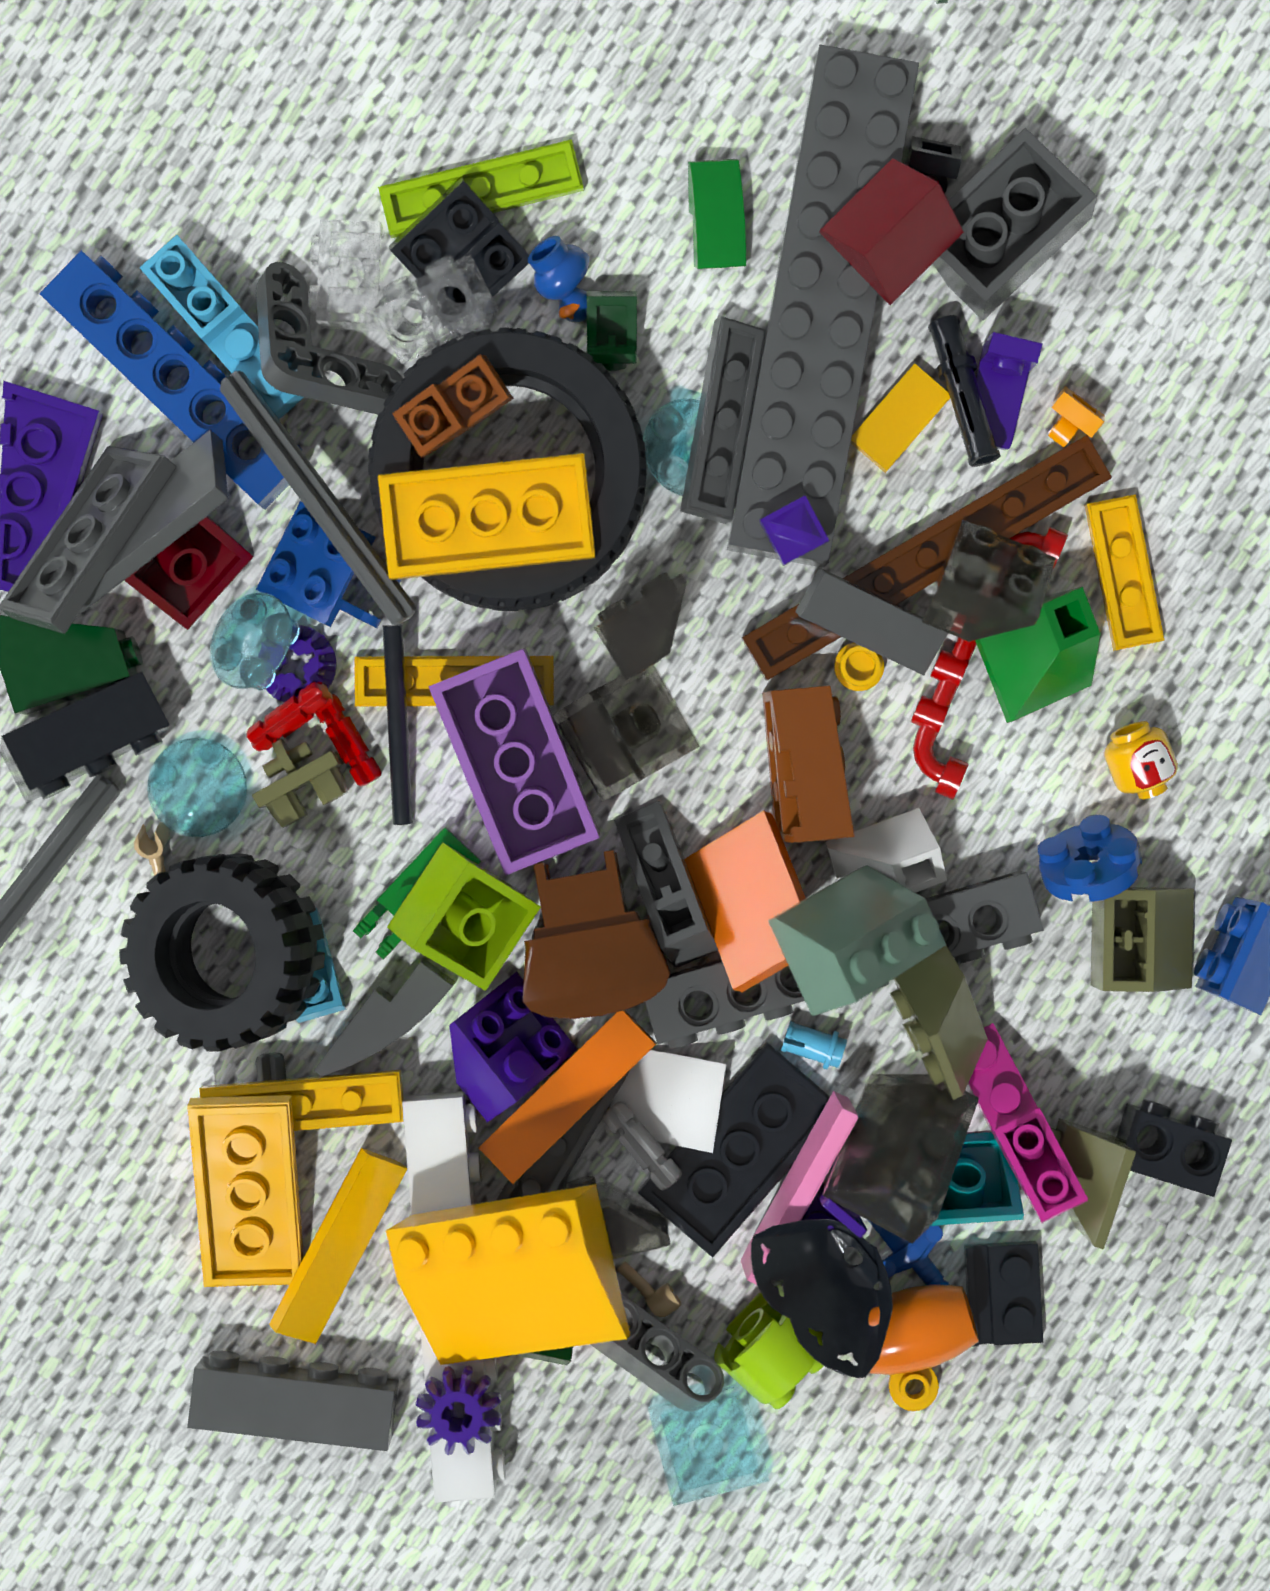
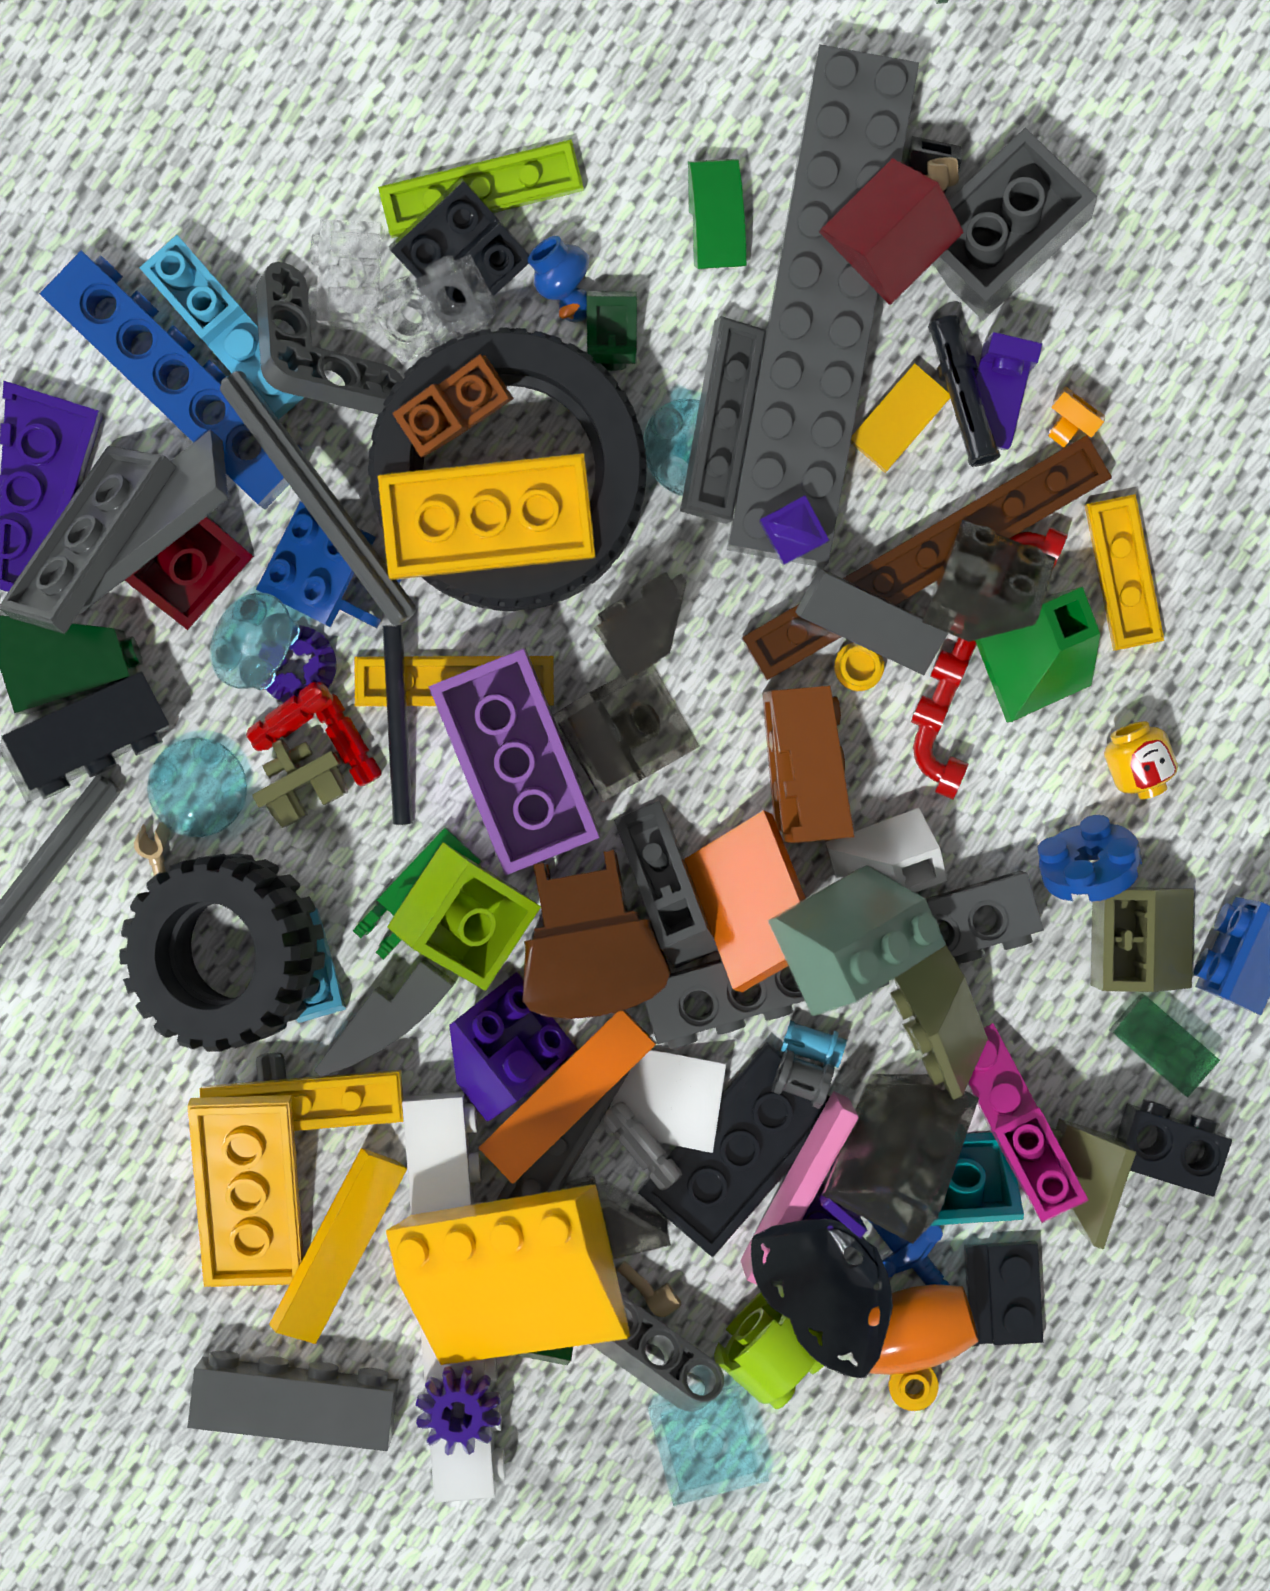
none -> dark grey bush [772,1049,835,1109]
none -> tan hand [925,157,959,191]
none -> clear green plate [1108,993,1220,1098]

